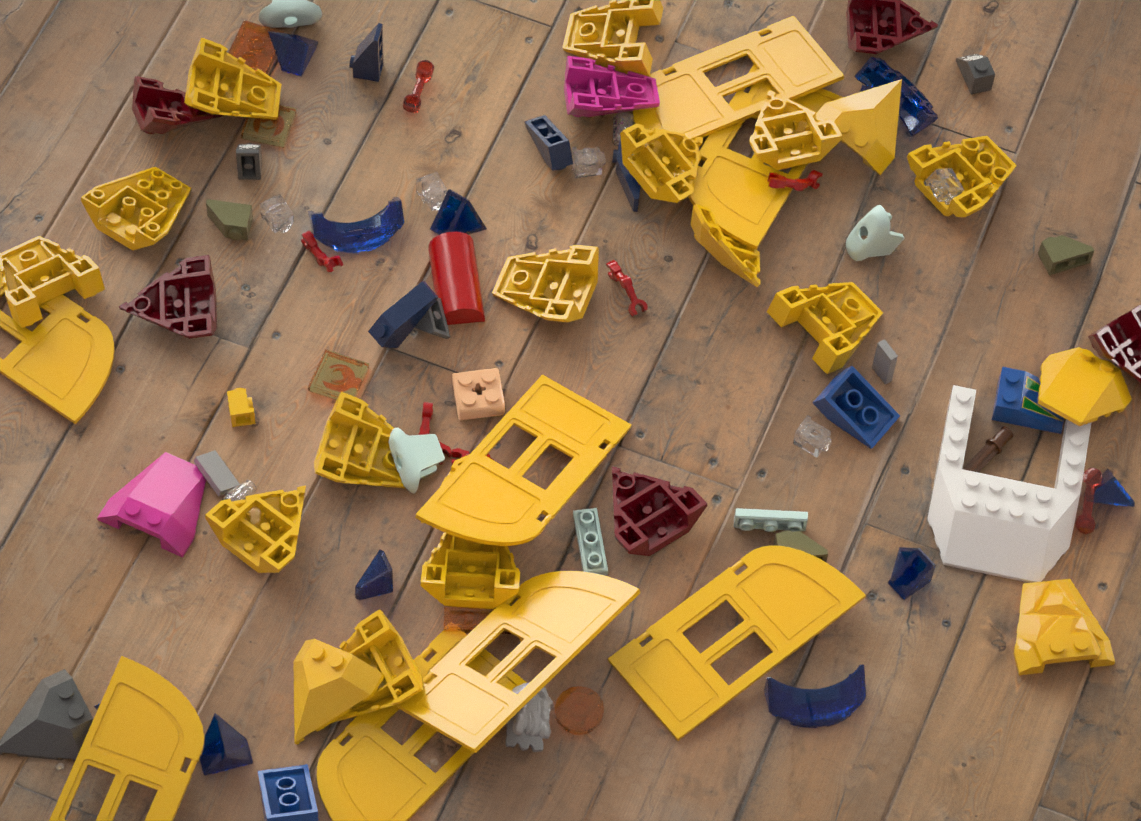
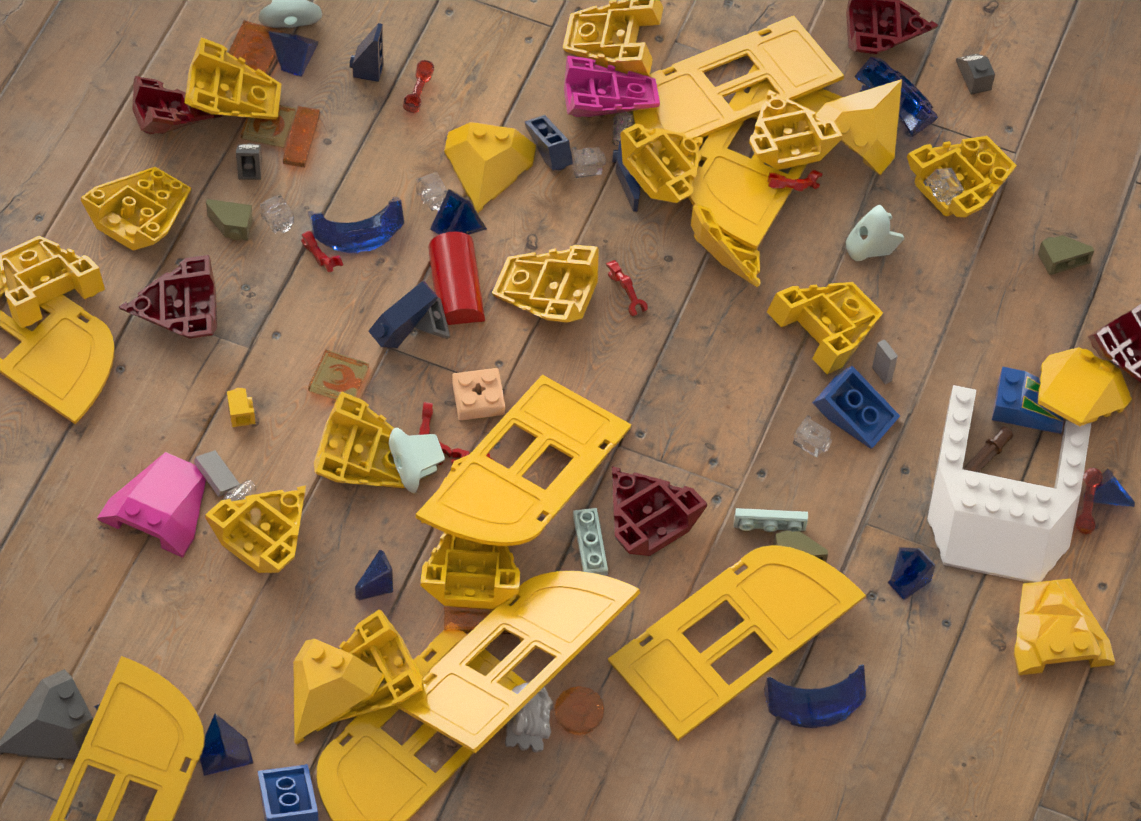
none -> clear orange tile [283,106,320,168]
none -> yellow wedge [444,122,536,214]

